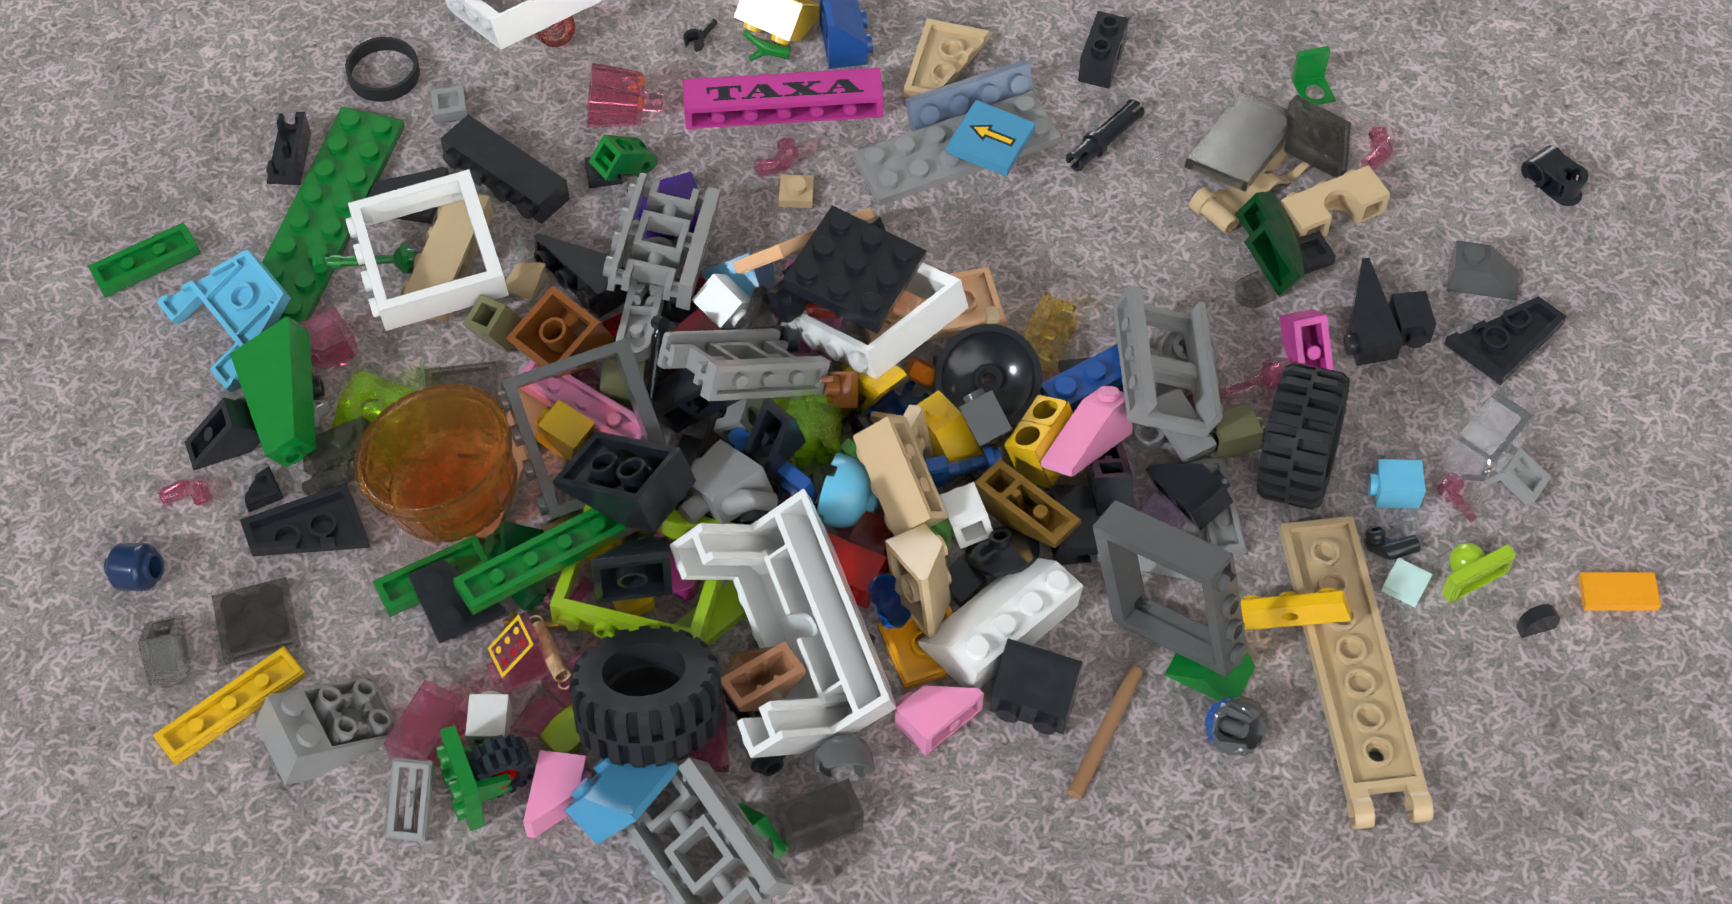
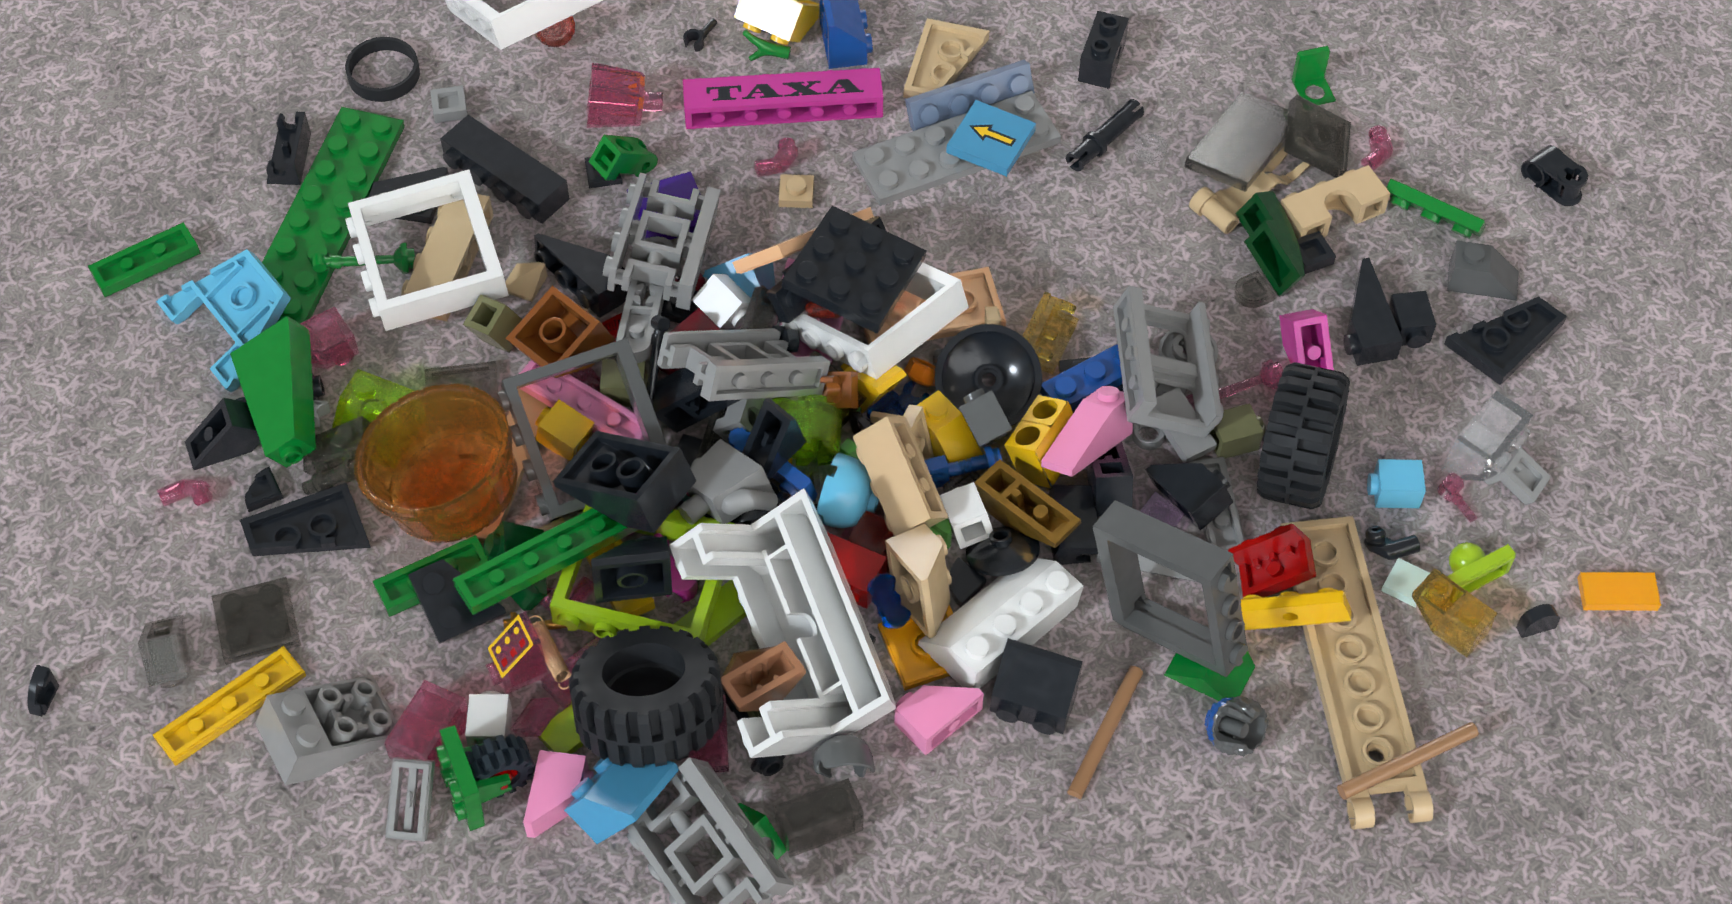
dark blue head [104,543,164,591] -> none
none -> black tile [27,665,59,717]
none -> red bracket [1228,524,1316,597]
none -> medium nougat bar [1337,722,1479,800]
none -> green plate [1386,179,1486,239]
none -> clear yellow slope [1412,568,1498,658]

